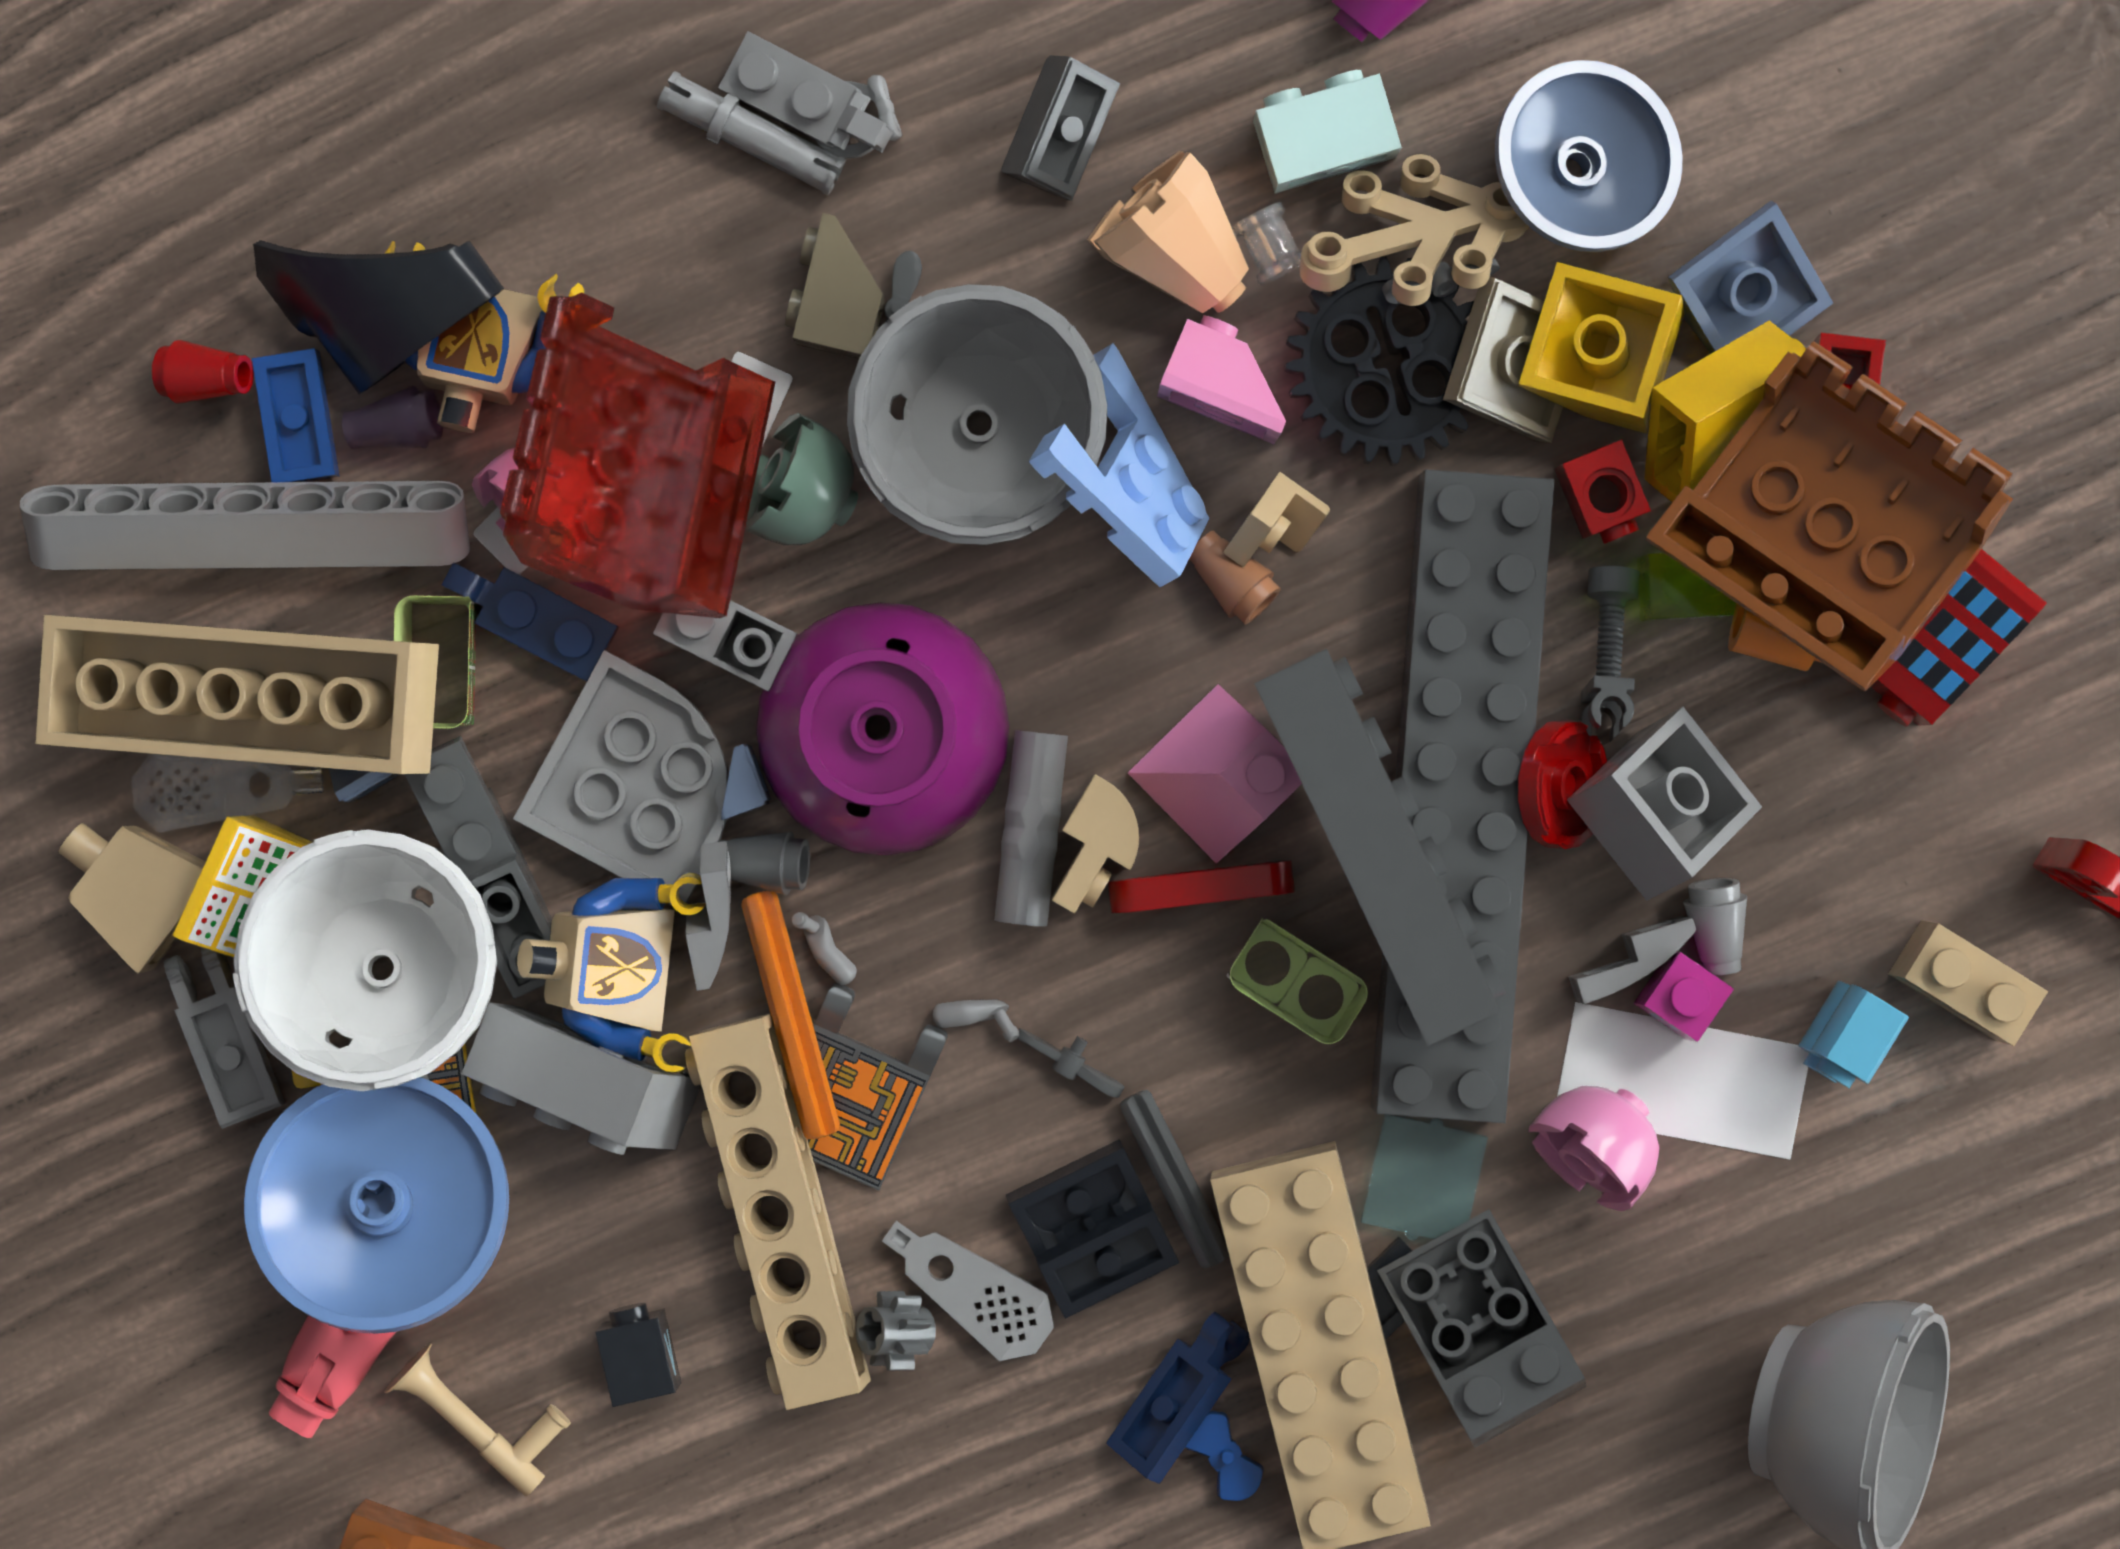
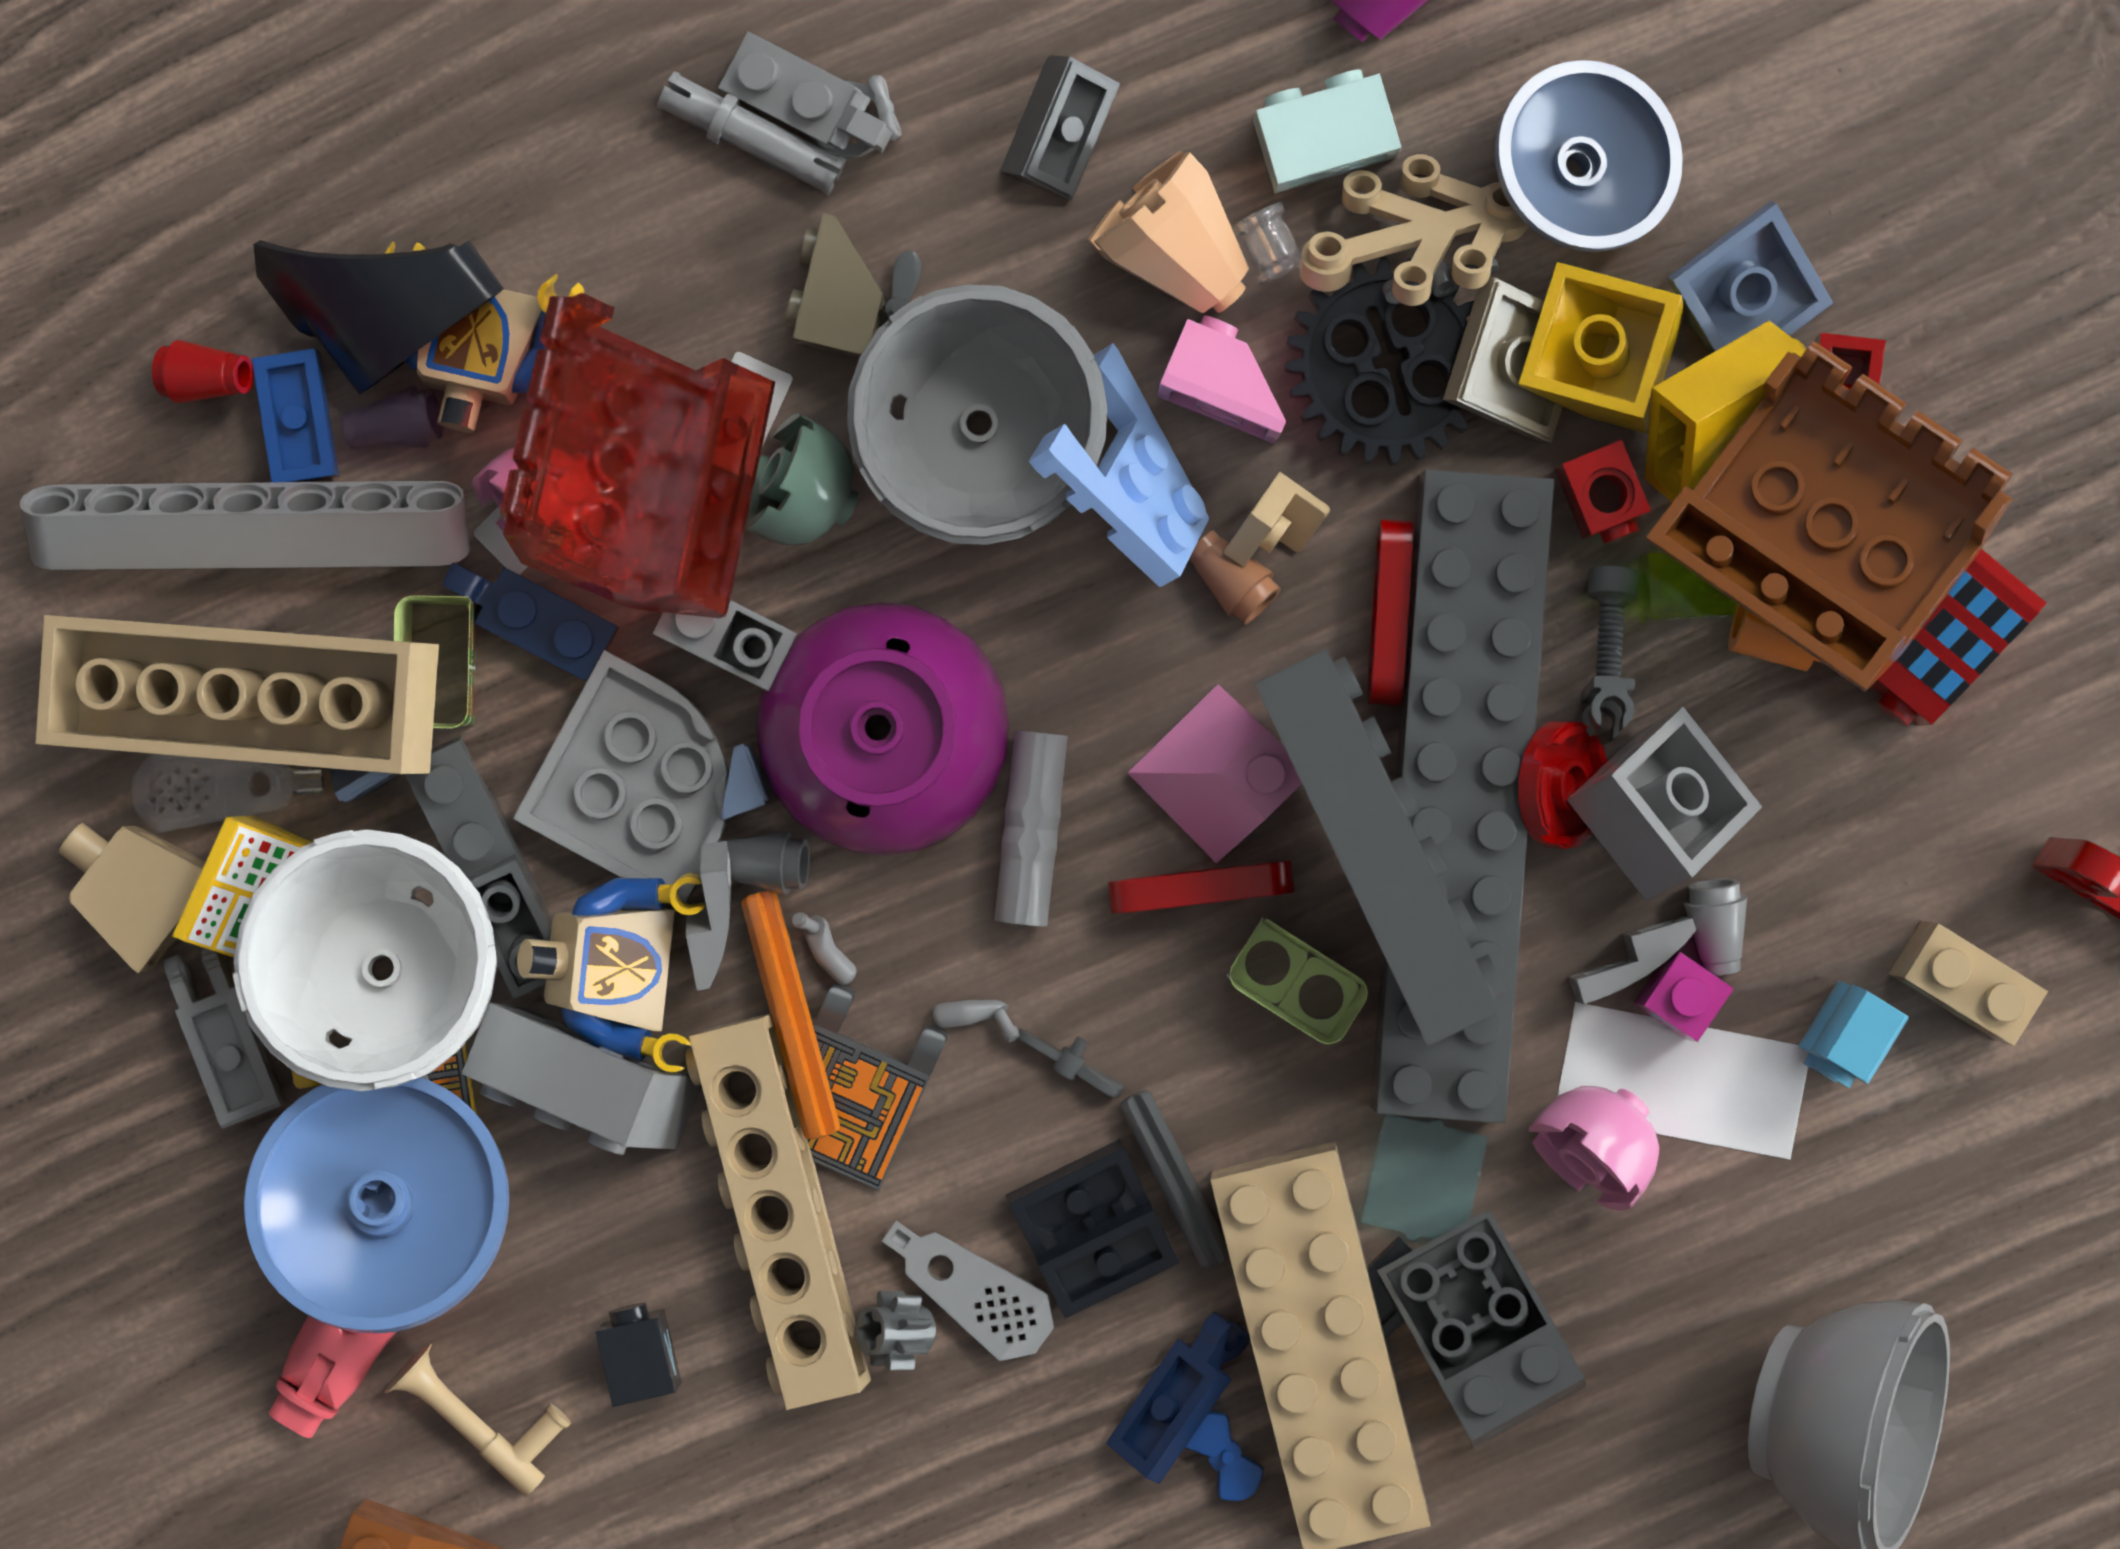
tan brick [1052,774,1139,914] -> none
none -> red beam [1367,519,1414,706]

